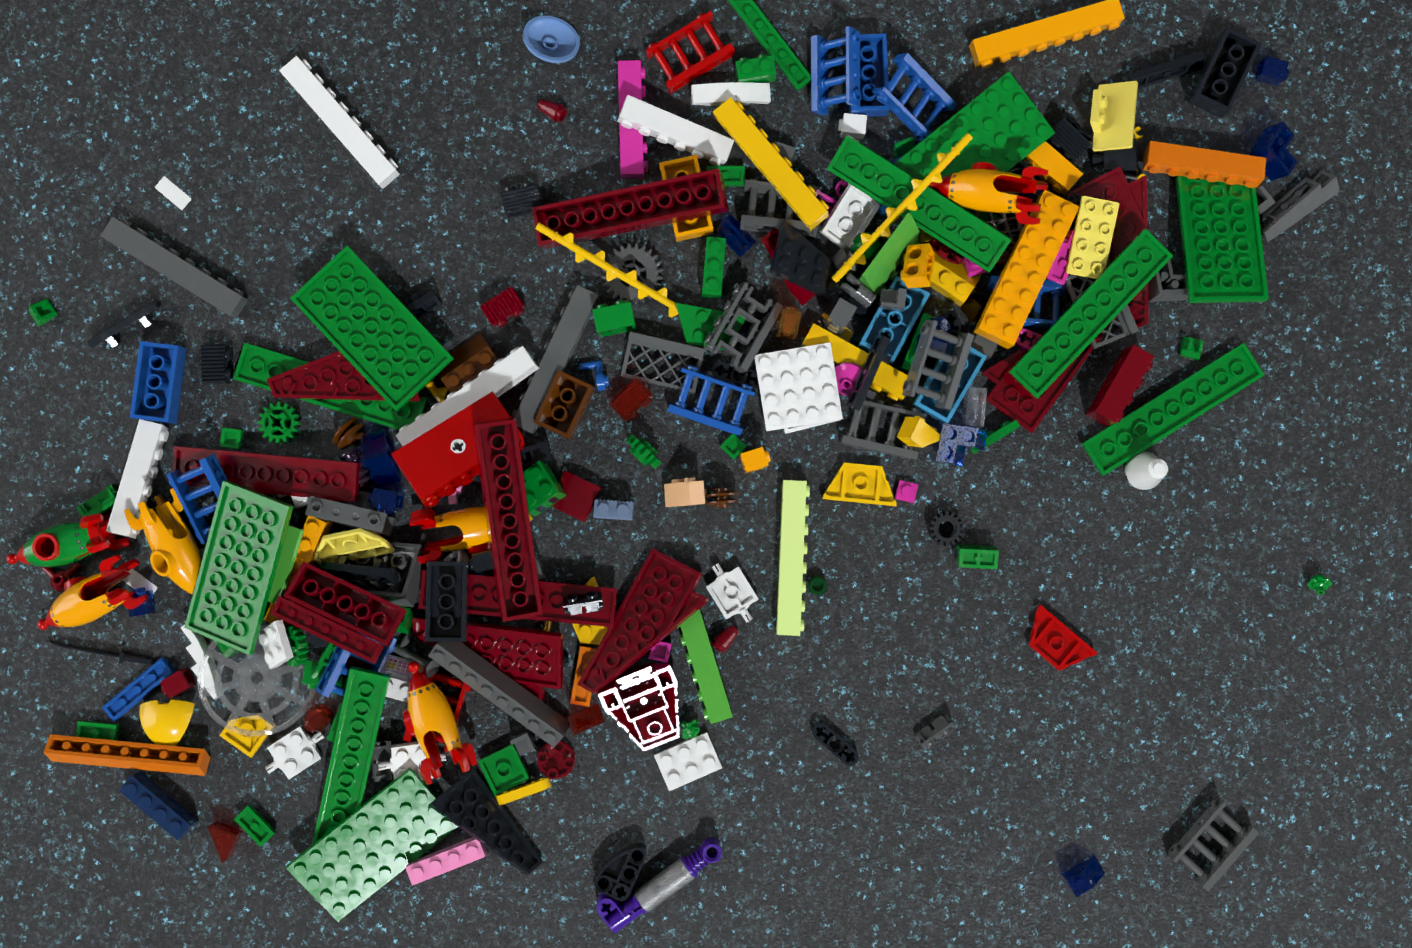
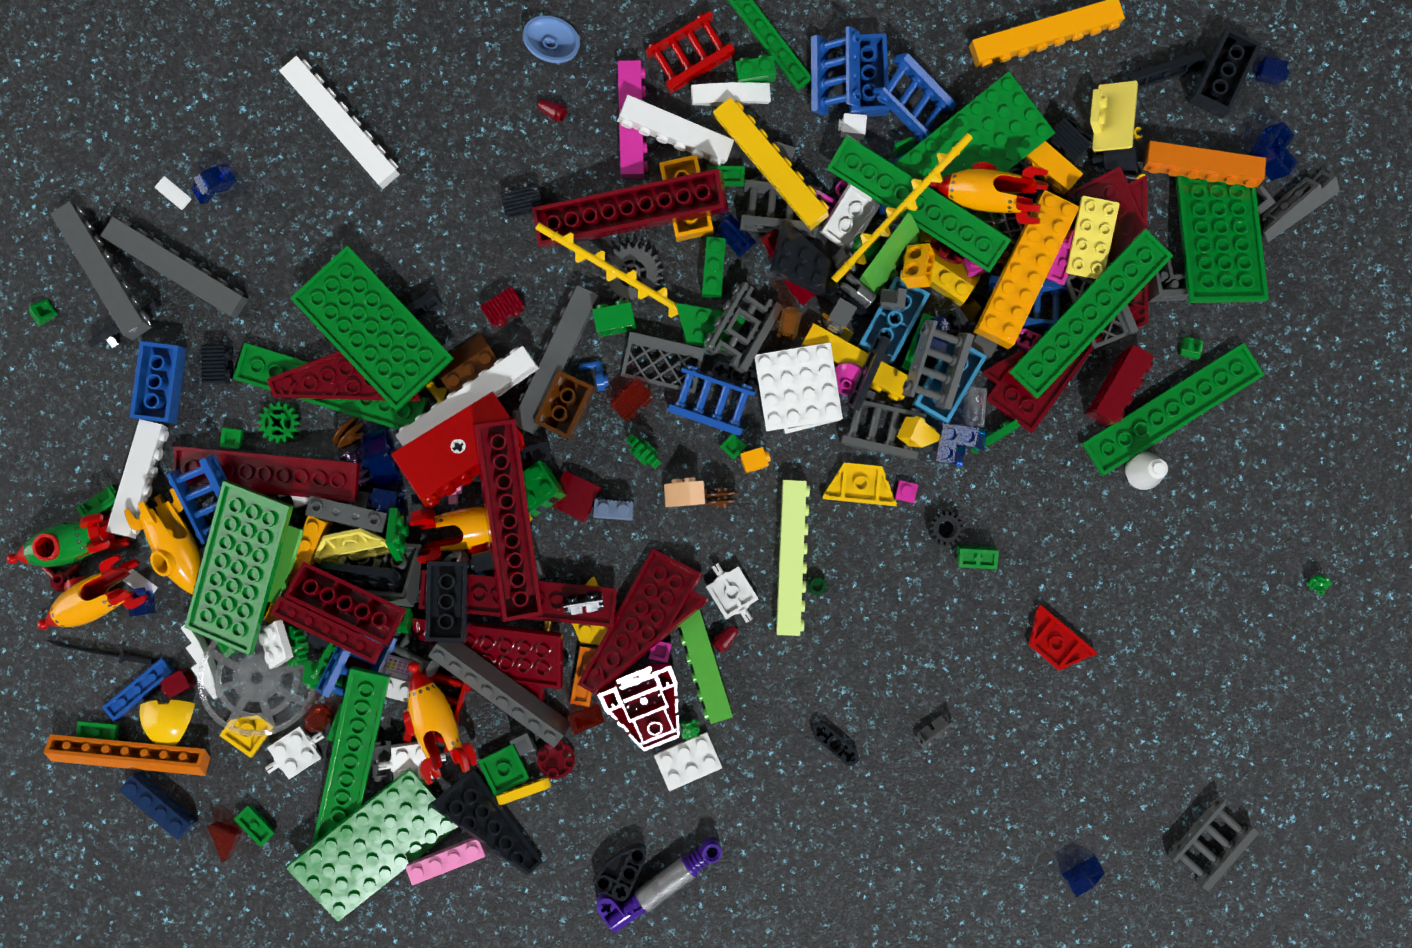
none -> dark grey brick [50,201,152,340]
none -> clear blue brick [191,165,237,204]
none -> green plate [385,508,409,561]

